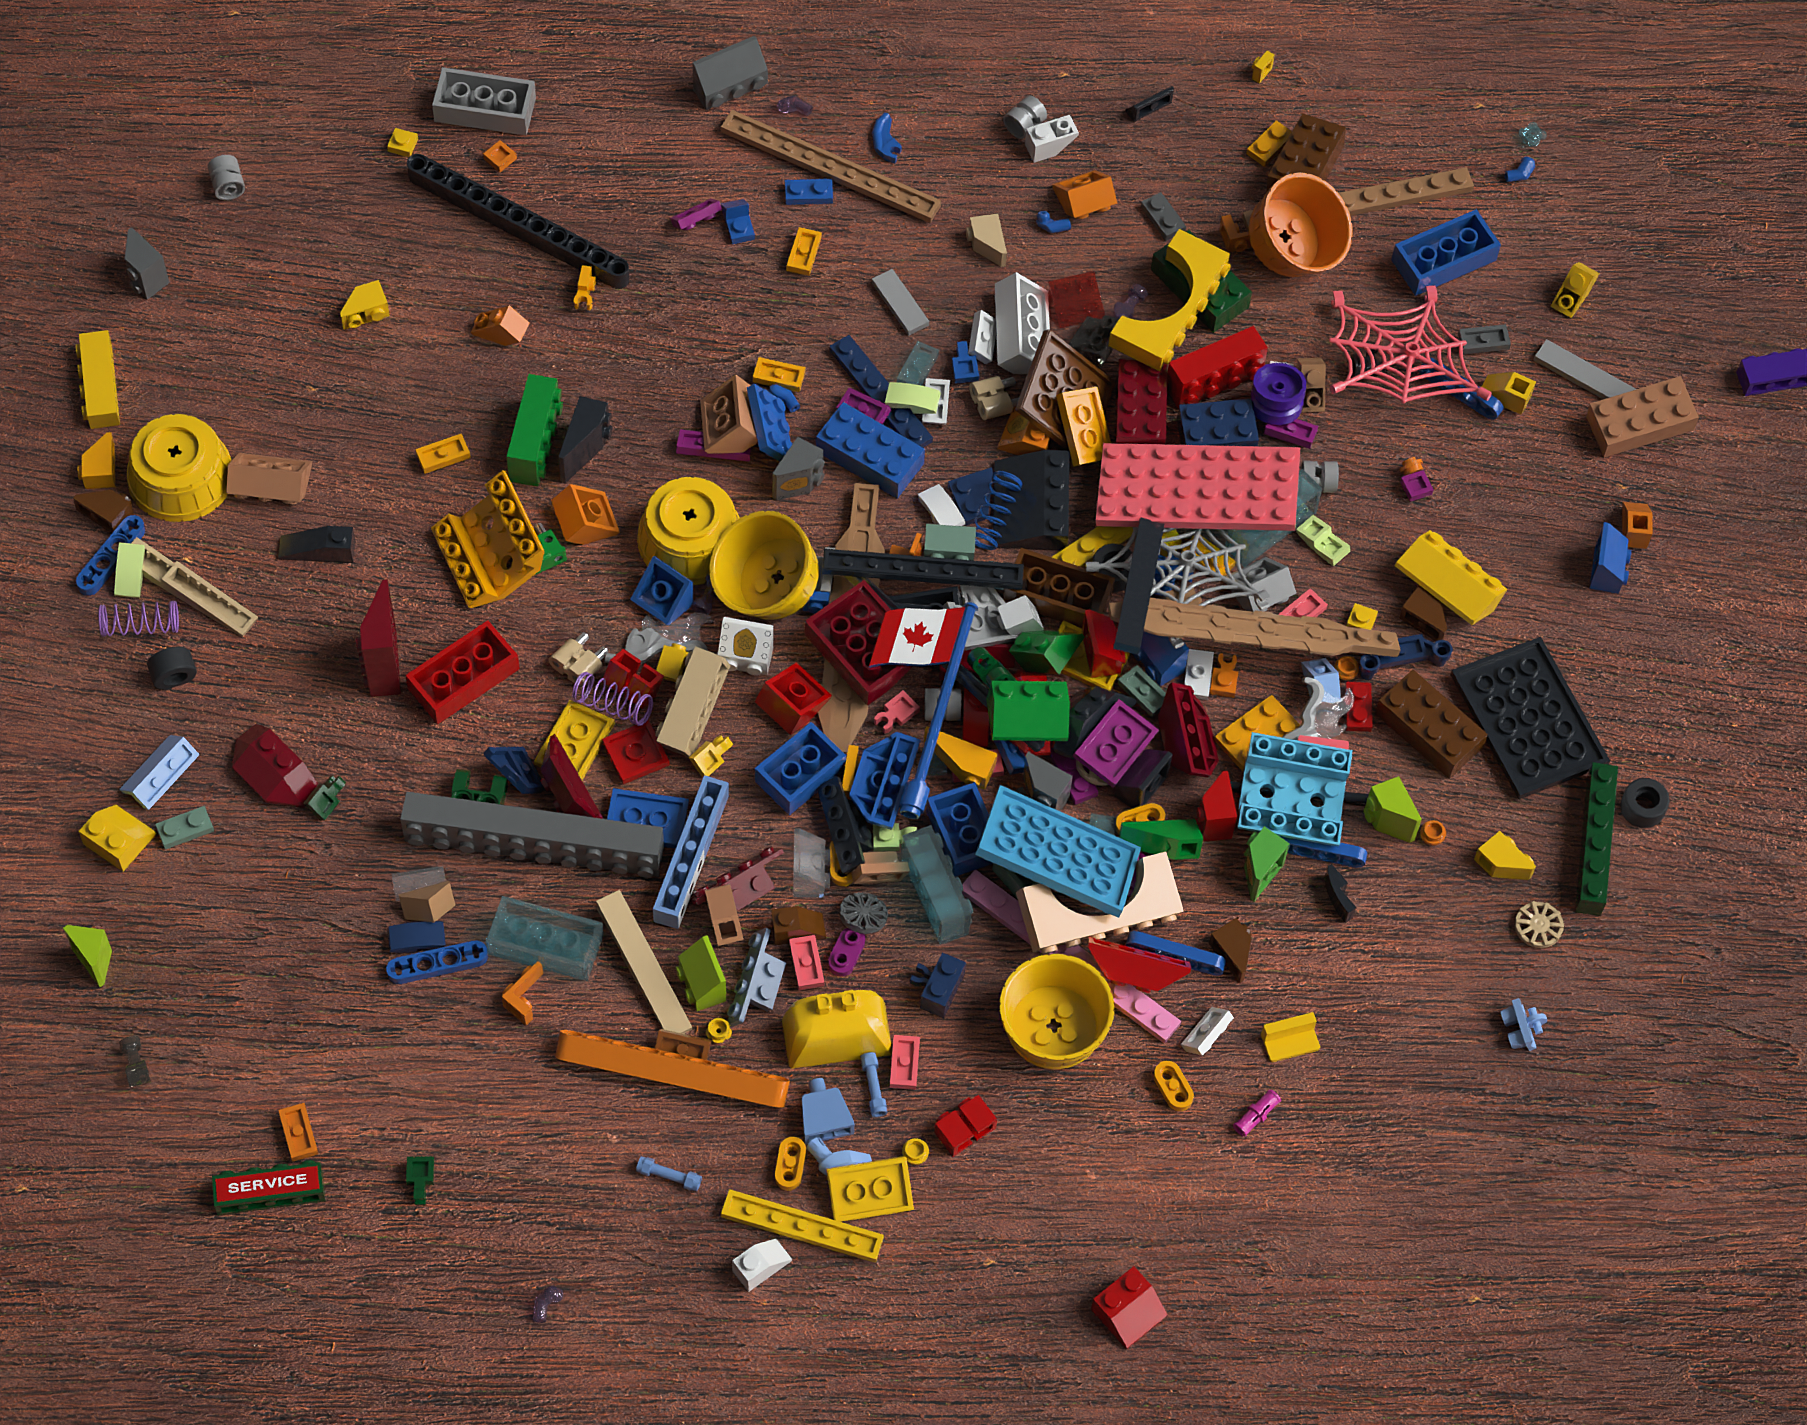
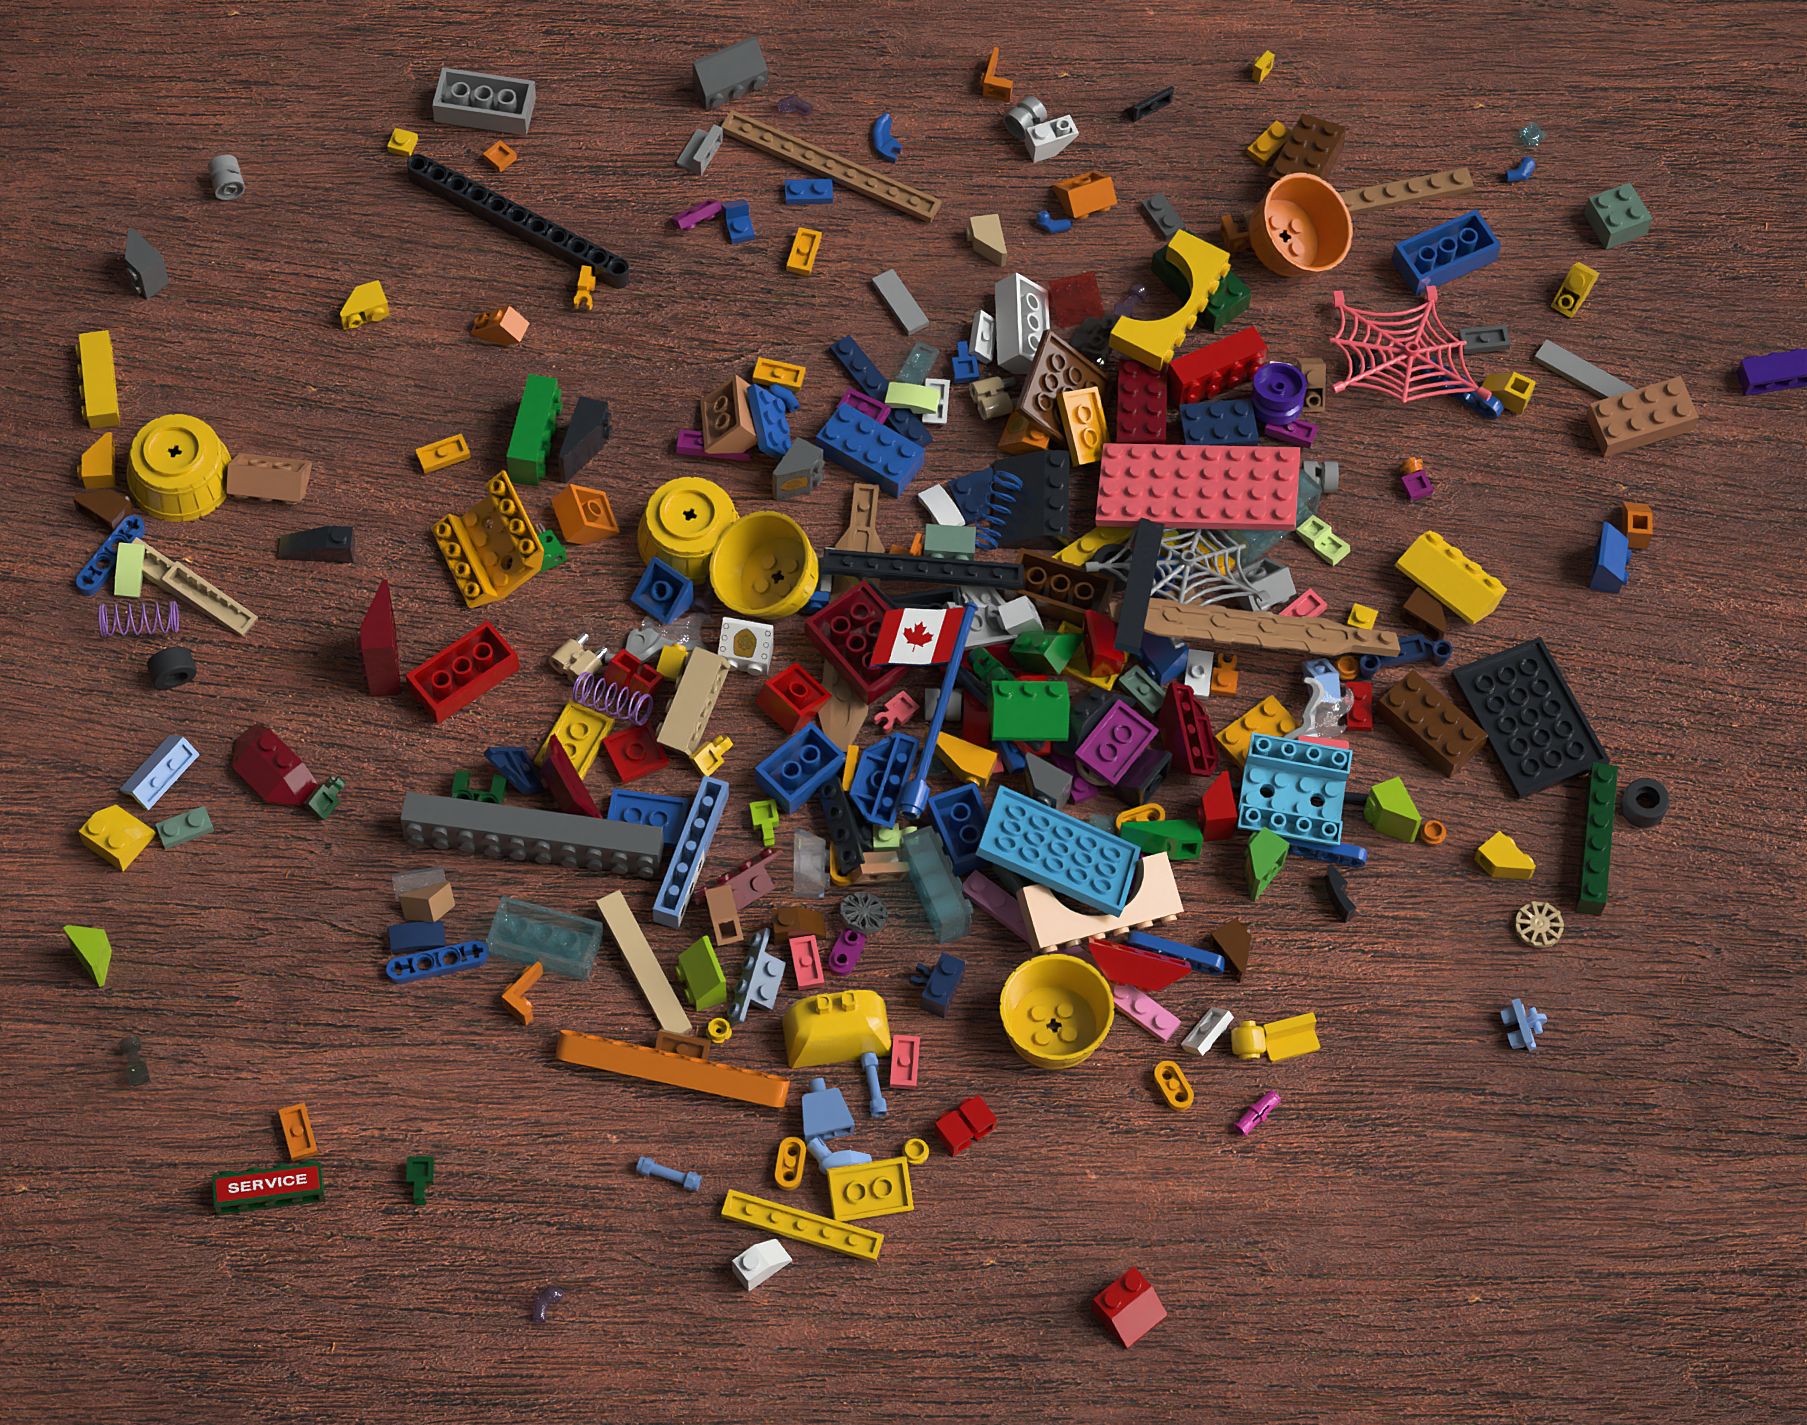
none -> light grey panel [677,124,723,176]
none -> lime plate [750,799,779,847]
none -> orange bracket [980,47,1013,102]
none -> yellow head [1231,1021,1266,1060]
none -> sand green brick [1583,183,1652,249]

